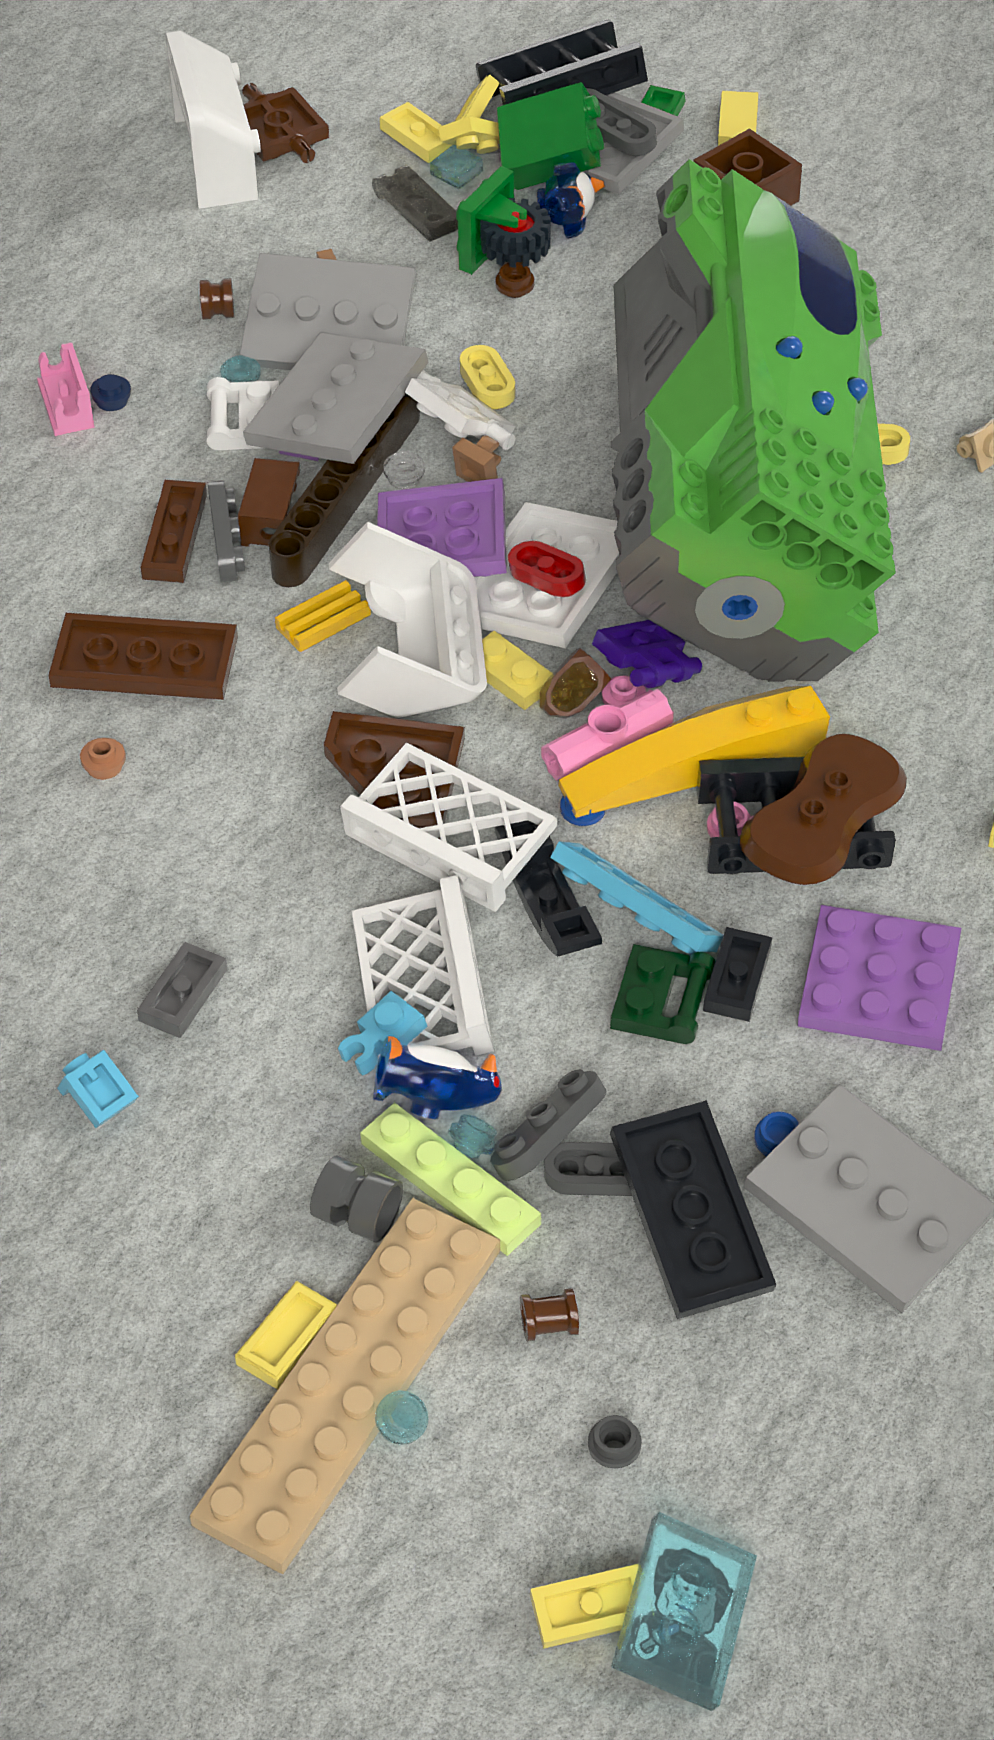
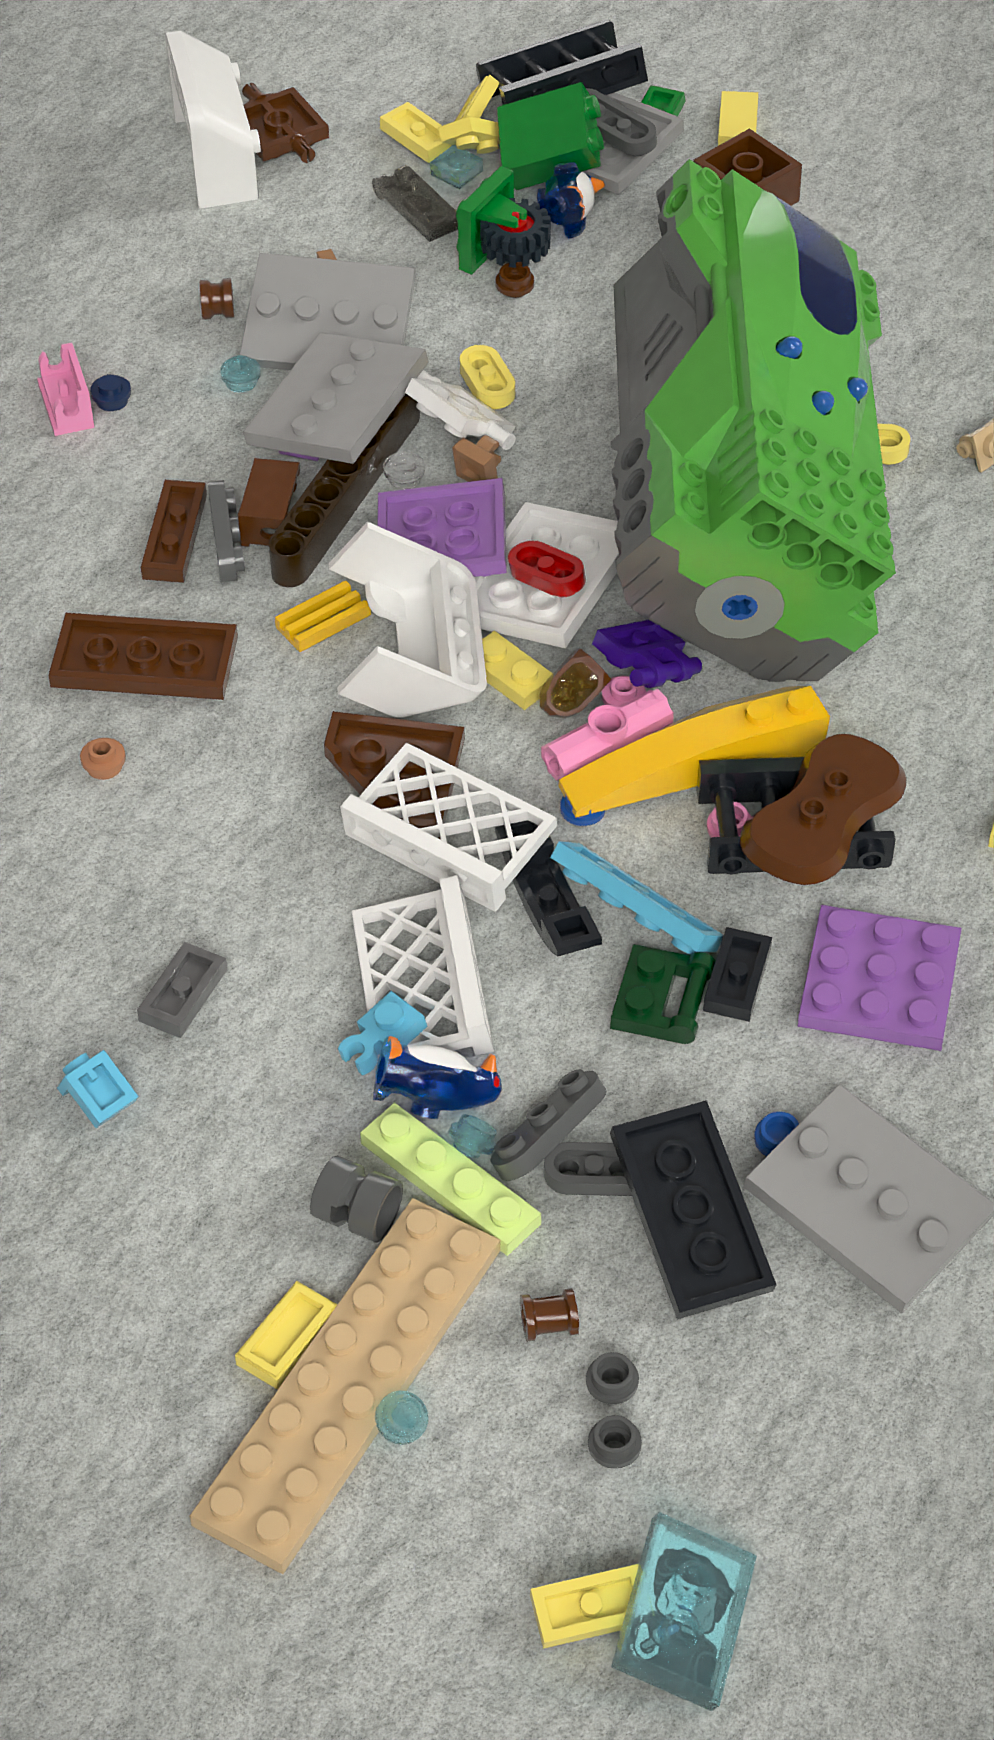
white plate [207,377,279,450] -> none
none -> dark grey plate [586,1352,639,1404]

